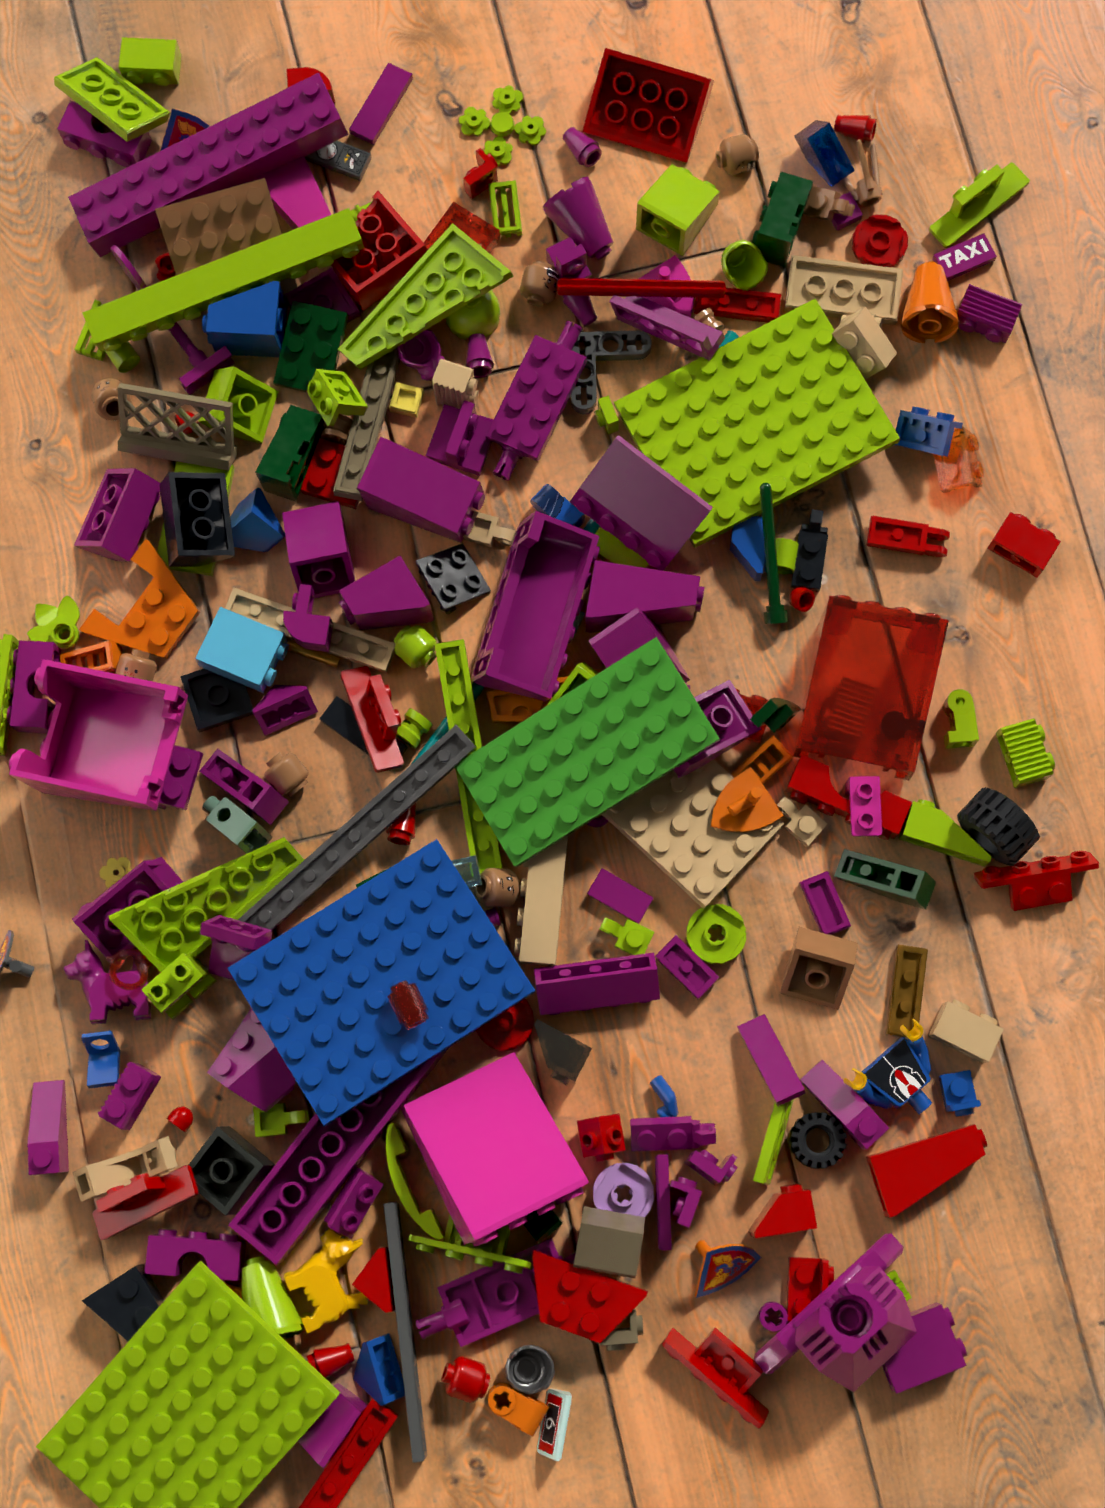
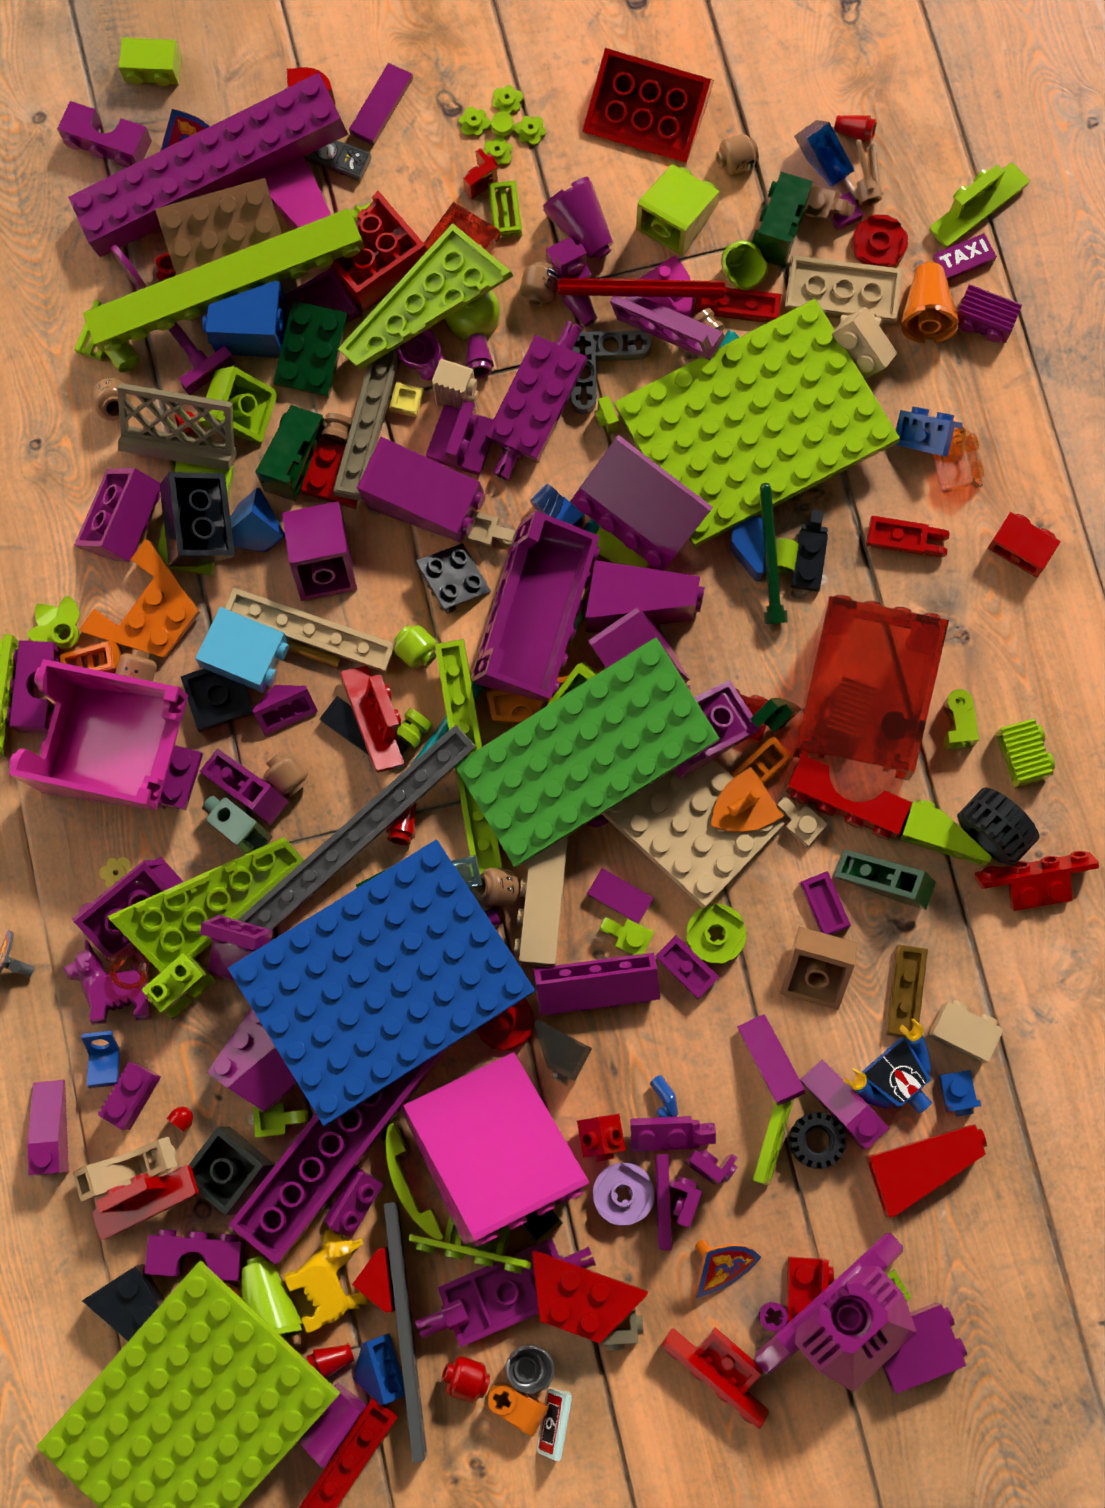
lime tile [54,57,170,142] -> none
magenta brick [283,584,334,652] -> none
lime bracket [307,369,368,426] -> none
magenta slope [339,555,434,630] -> none
clear red brick [387,980,429,1030] -> none
magenta cone [563,127,602,167] -> none
dark tan slope [573,1206,645,1279] -> none
red slope [749,1184,818,1238] -> none
red hinge [789,587,815,612] -> none
dark pink bracket [845,776,882,837] -> none

